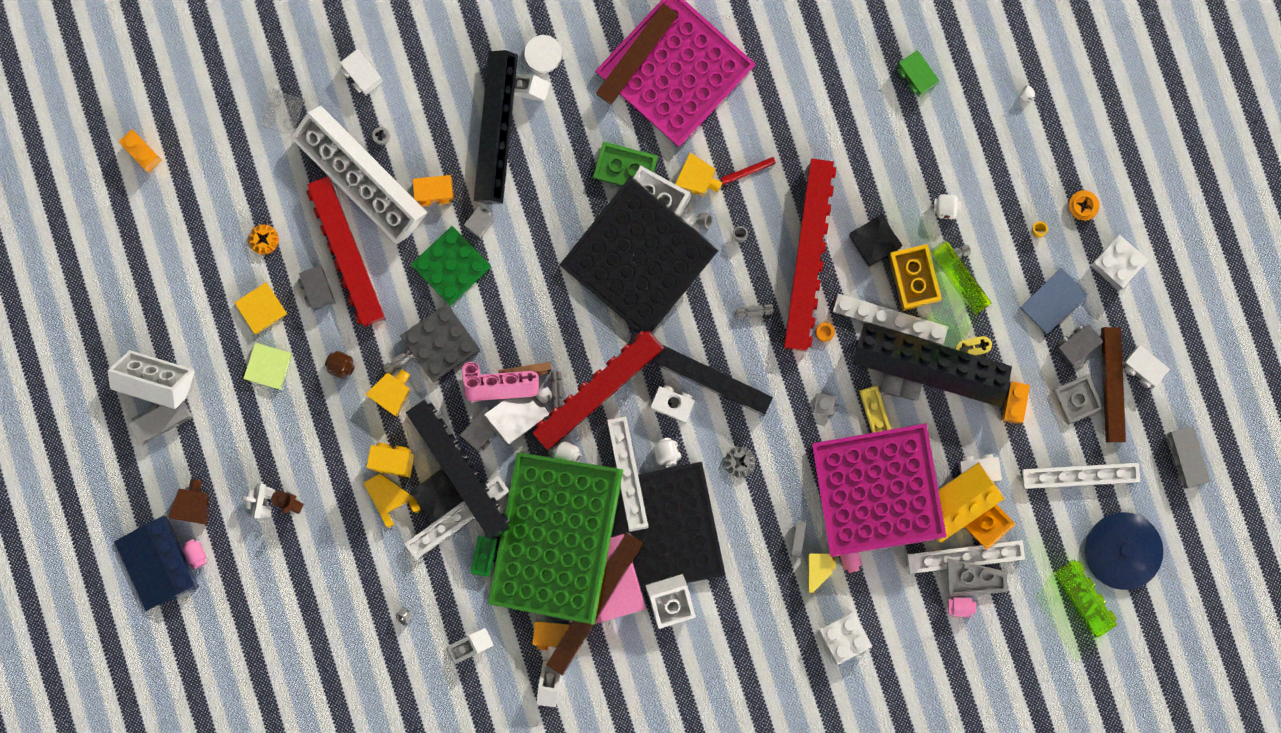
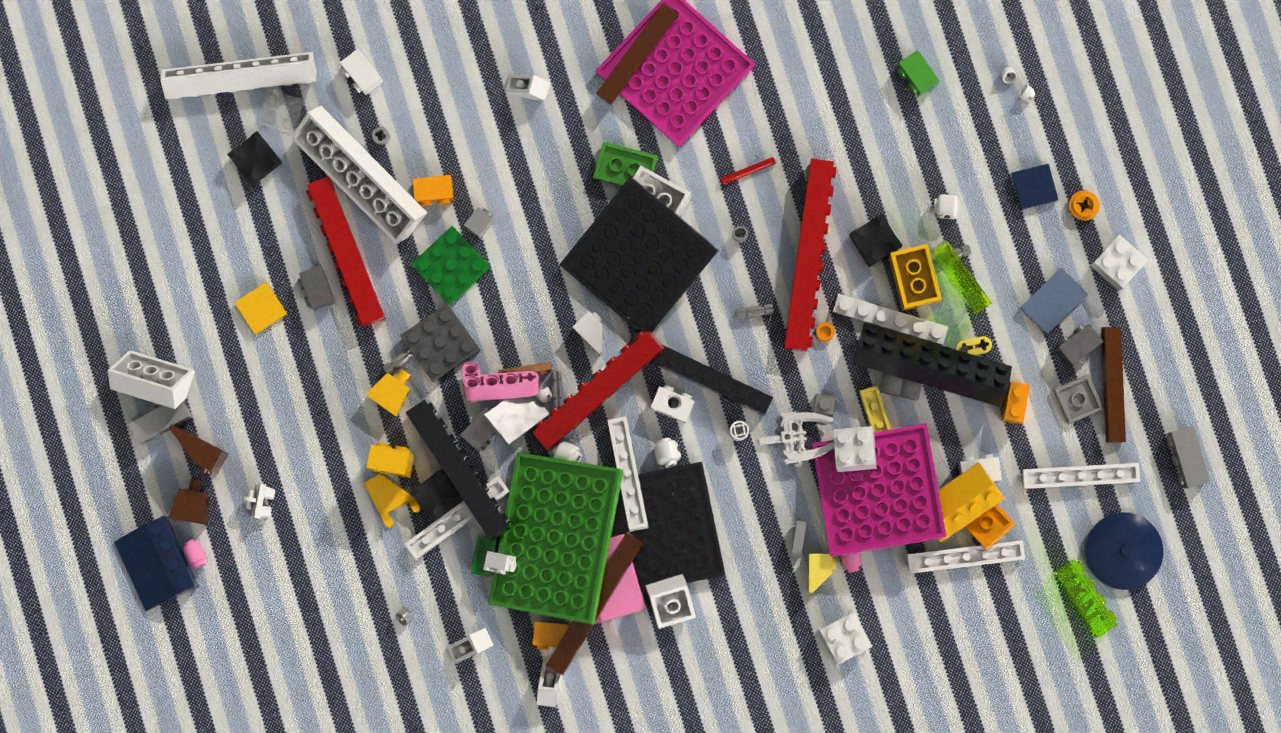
light orange brick [118,129,162,173] -> none
yellowish green tile [244,342,292,390] -> none
light orange gear [248,224,279,255] -> none
reddish brown hips [271,490,304,514] -> none
reddish brown head [325,351,355,379] -> none
black brick [473,50,518,204] -> none
white tile [524,35,562,73] -> none
yellow torso [675,153,723,196] -> none
light grey hinge [697,213,713,229] -> none
light grey gear [725,447,755,478] -> none
light grey wing [947,559,1008,597] -> none
bright pink brick [948,597,976,617] -> none
yellow hinge [1032,221,1048,238] -> none
white brick [1123,345,1170,388] -> none
none -> white brick [161,52,317,99]
none -> reddish brown slope [169,424,229,475]
none -> black brick [227,131,283,186]
none -> white brick [483,551,516,574]
none -> white slope [573,311,603,356]
none -> white wheel [729,421,749,441]
none -> white bar [759,412,835,464]
none -> white brick [833,426,877,472]
none -> white hinge [1001,67,1017,84]
none -> dark blue tile [1011,163,1059,210]

